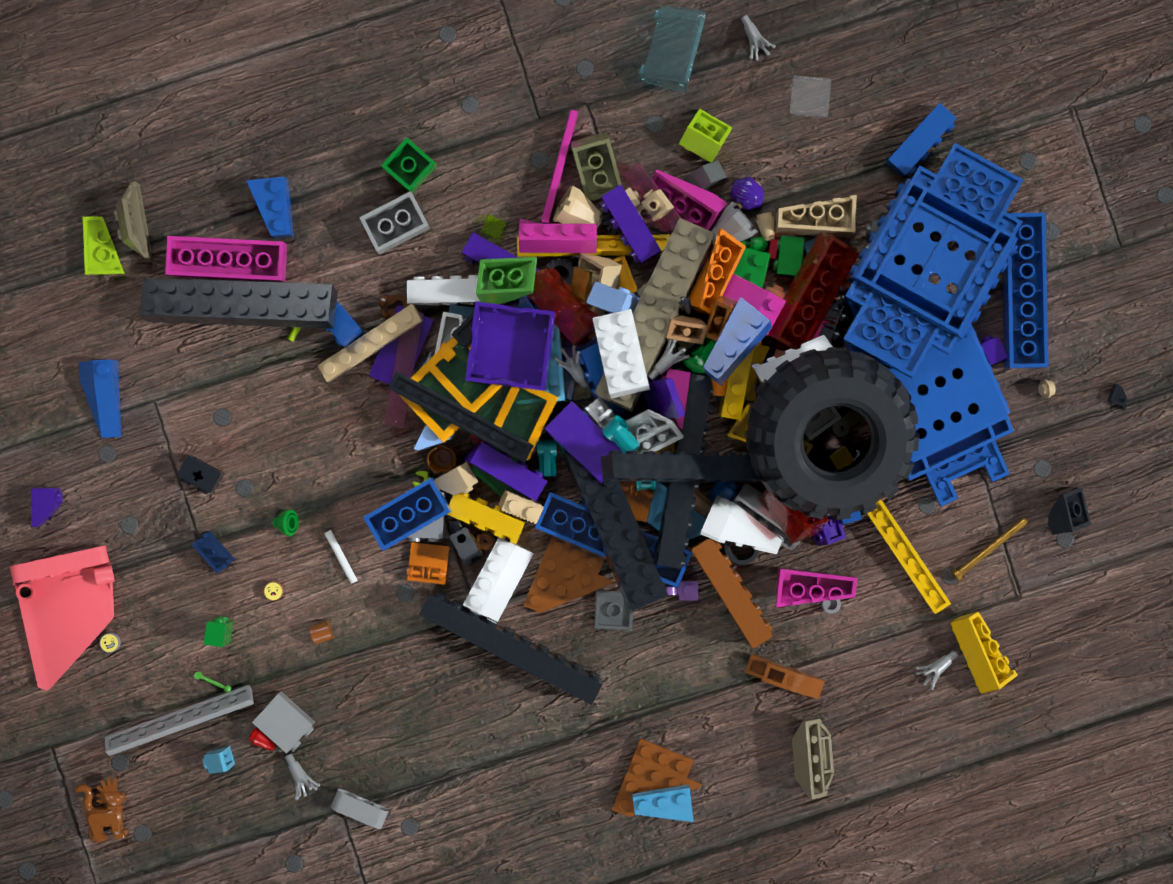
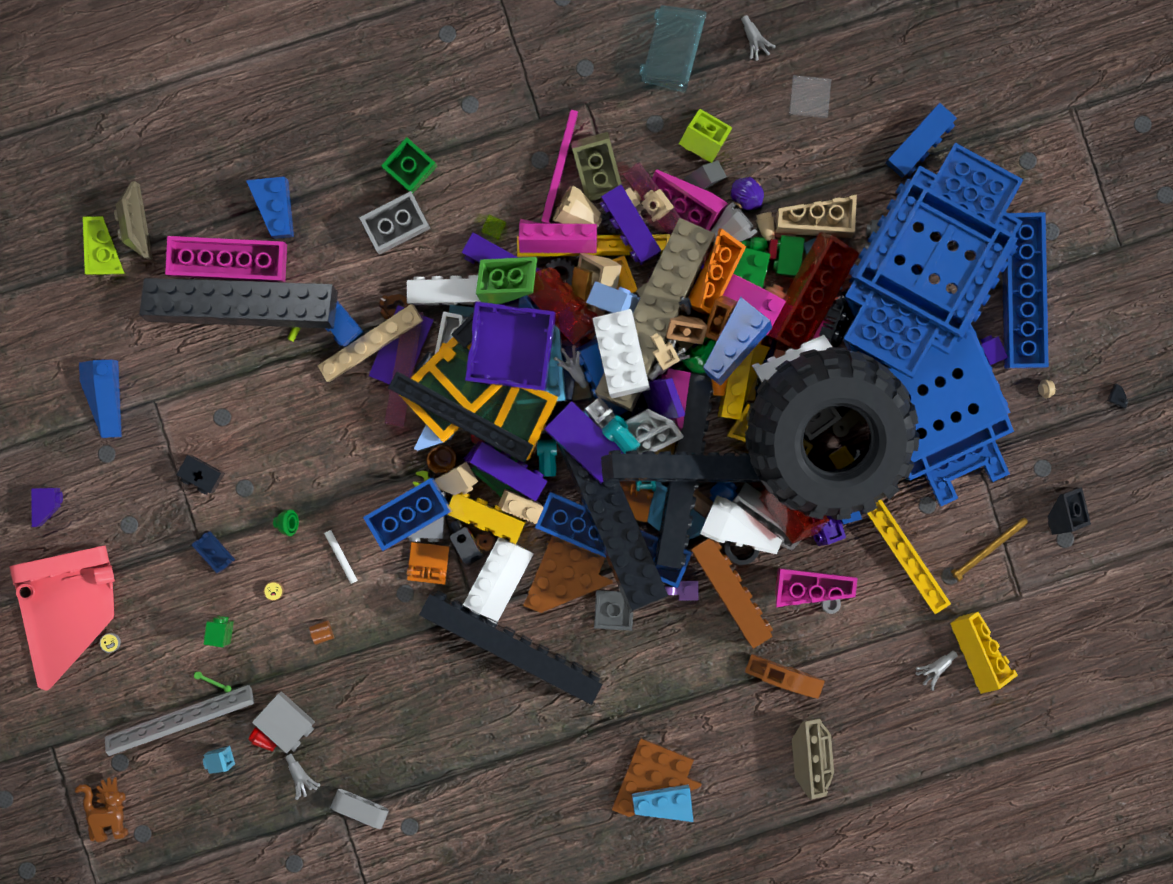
none -> tan plate [650,333,680,370]

